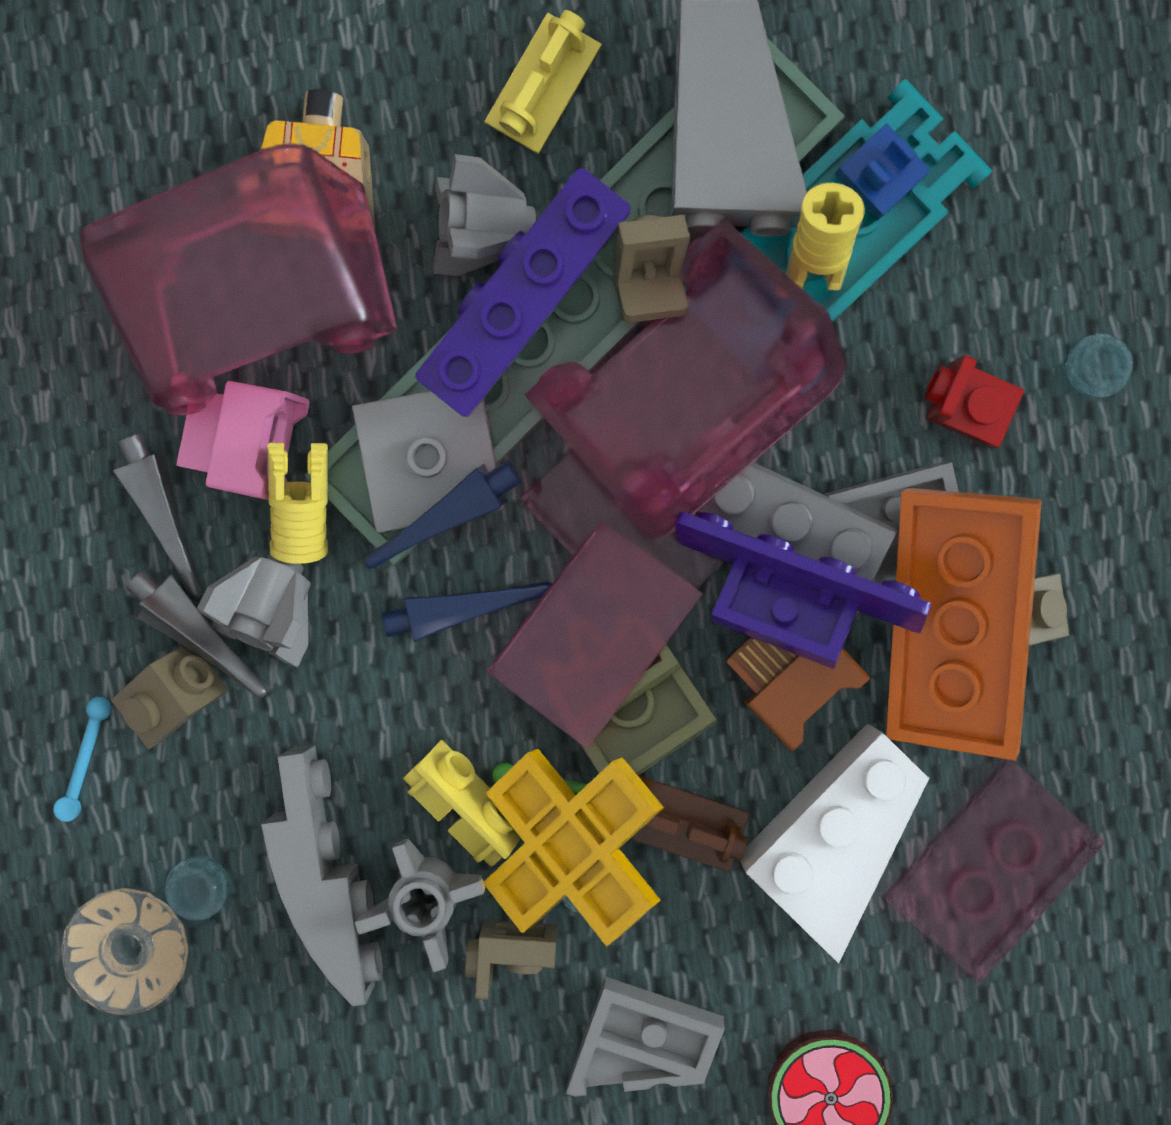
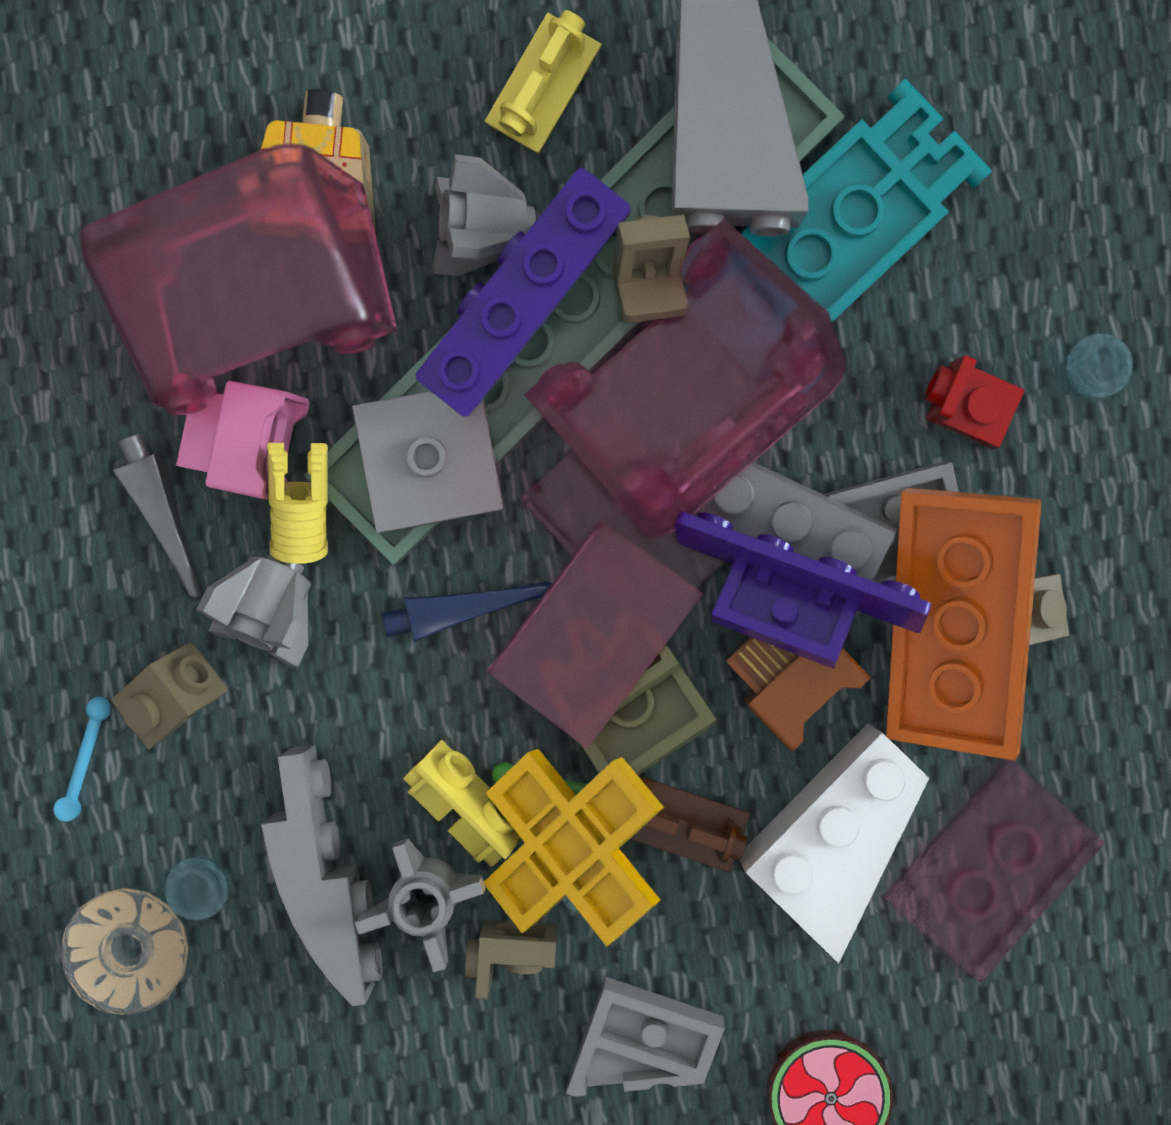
flat silver piece [126,570,268,698] -> none
dark blue piece [364,460,522,568] -> none
light yellow hinge [784,183,864,290] -> none
blue tile [834,123,931,221] -> none

